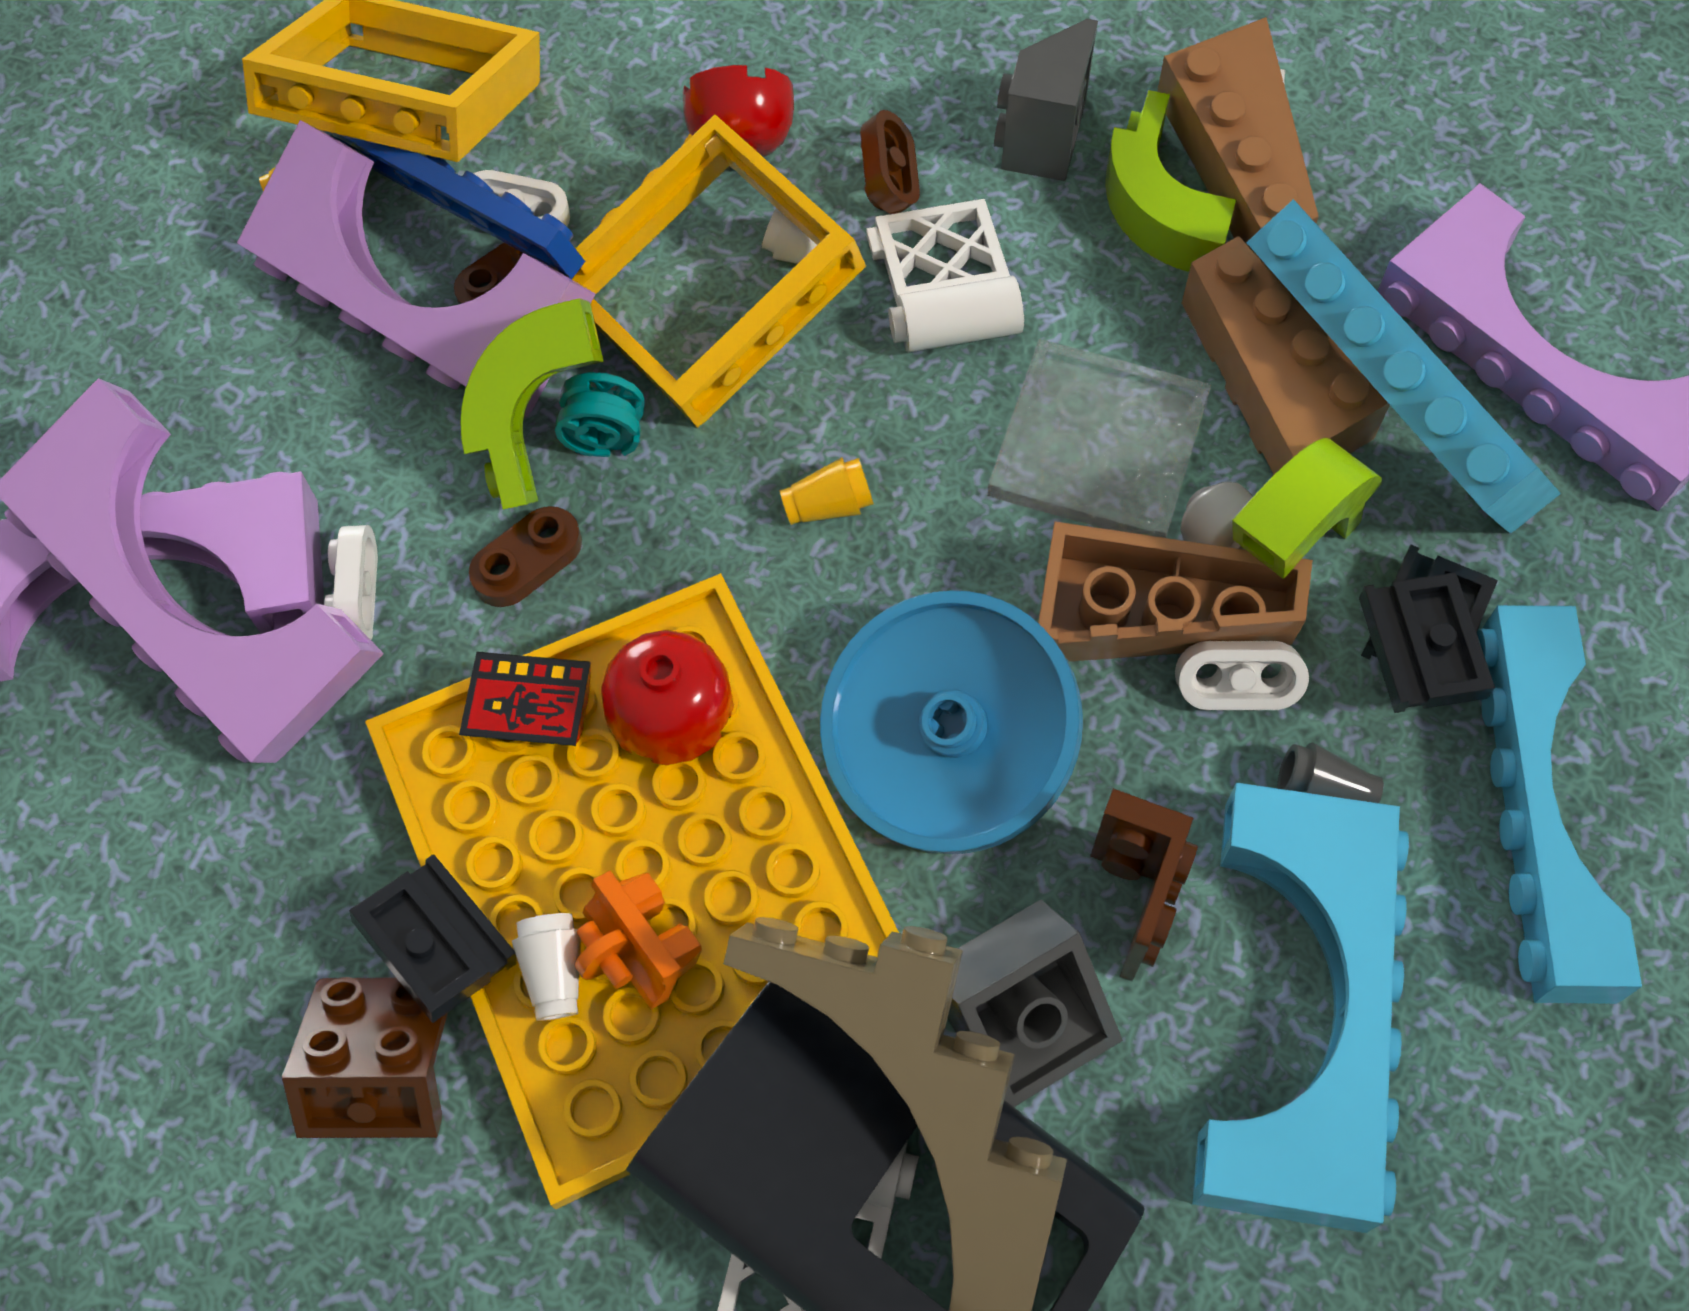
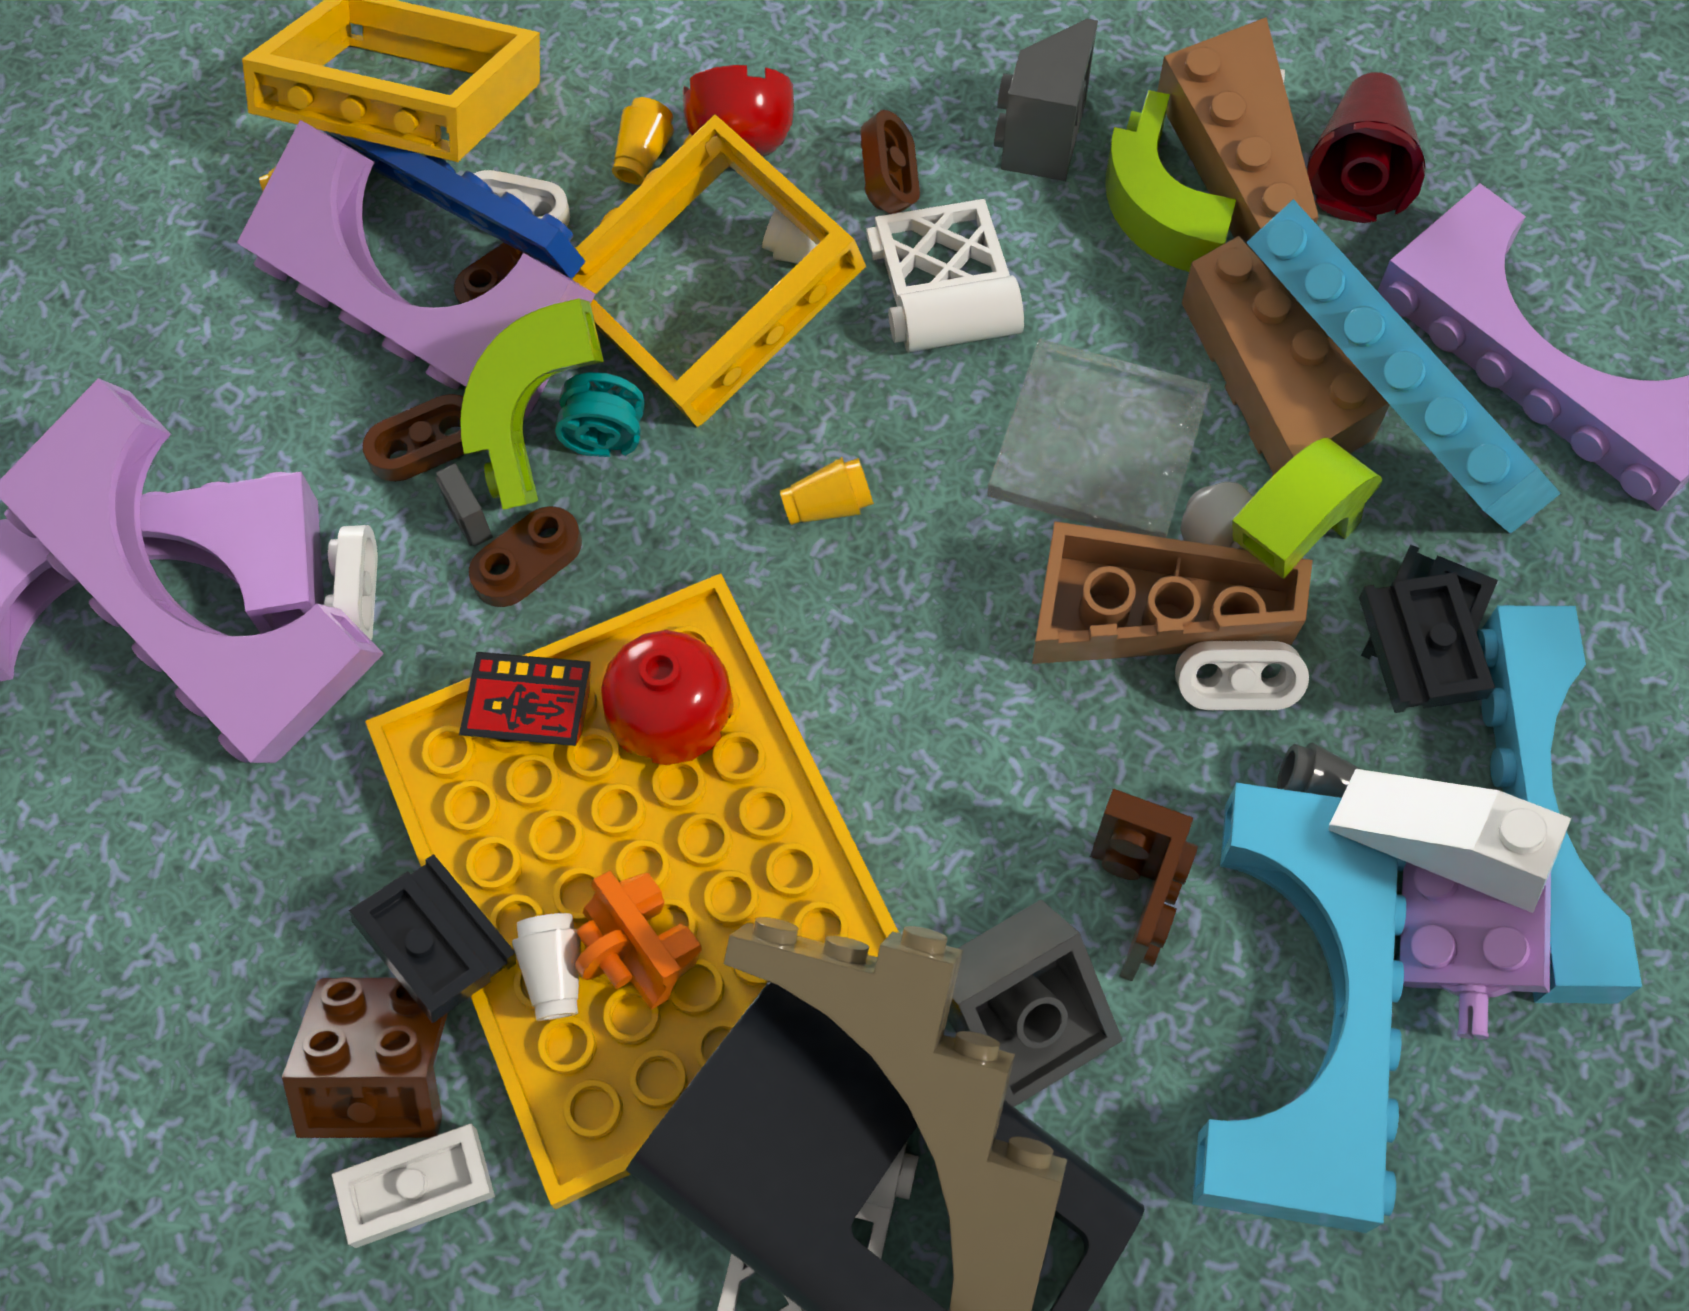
dark azure dish [820,590,1083,854] -> none
none -> white plate [332,1124,495,1248]
none -> reddish brown plate [363,394,464,482]
none -> dark grey tile [435,463,493,547]
none -> yellow cone [612,97,674,185]
none -> dark red cone [1307,72,1425,223]
none -> white slope [1329,769,1571,913]
none -> lavender plate [1400,862,1551,1040]

